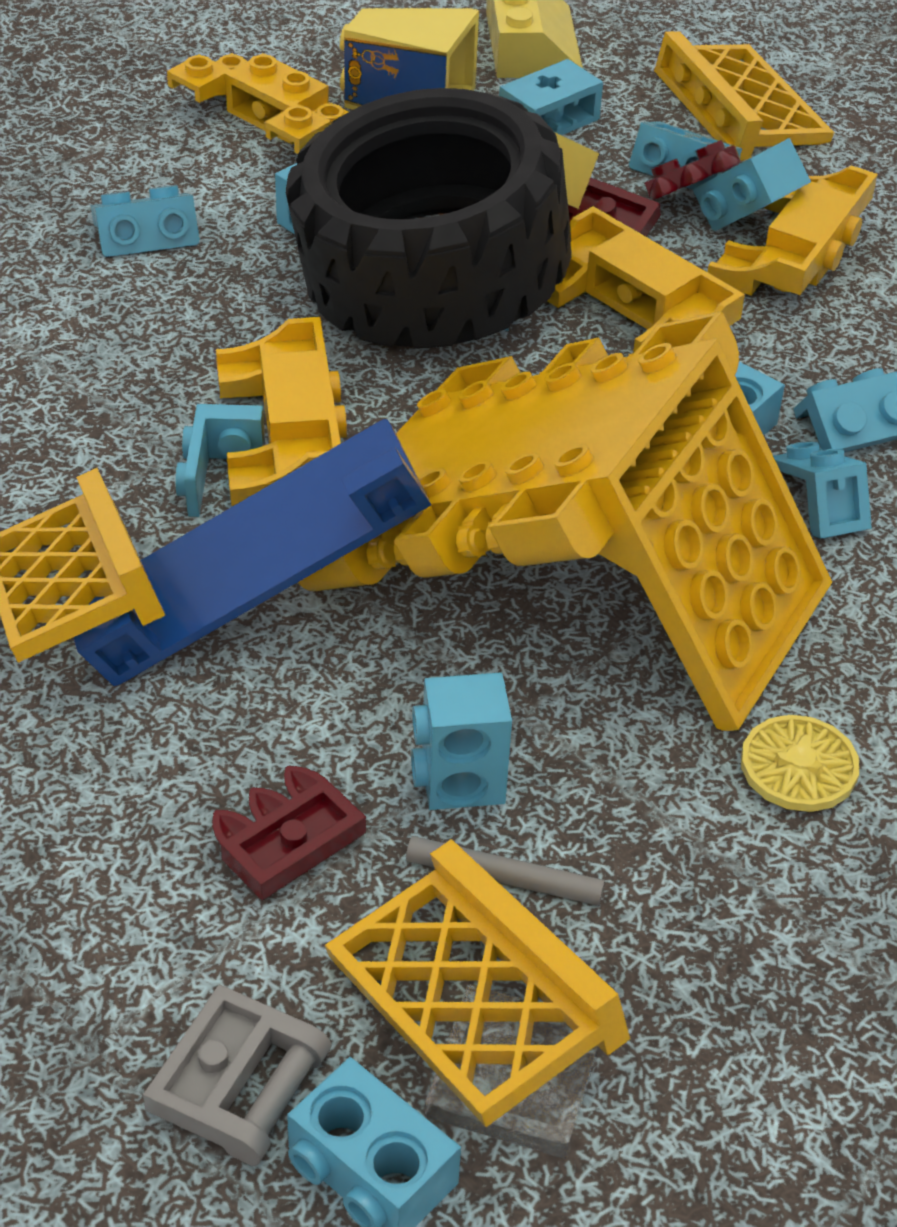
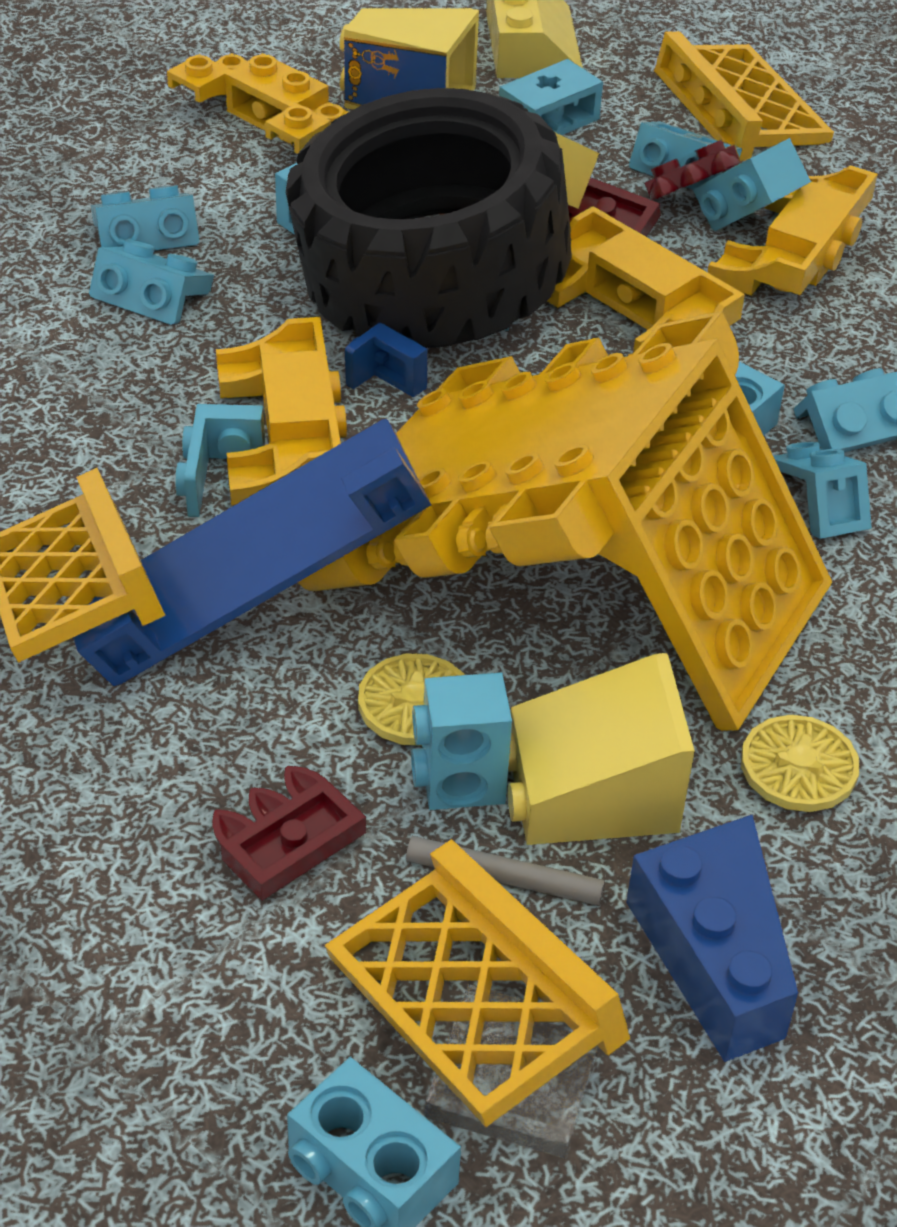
light grey plate [143,984,332,1166] -> none
none -> medium azure bracket [89,240,214,325]
none -> blue bracket [344,322,428,398]
none -> light yellow wheel [358,653,465,746]
none -> light yellow slope [508,653,695,845]
none -> blue wedge [626,815,798,1062]

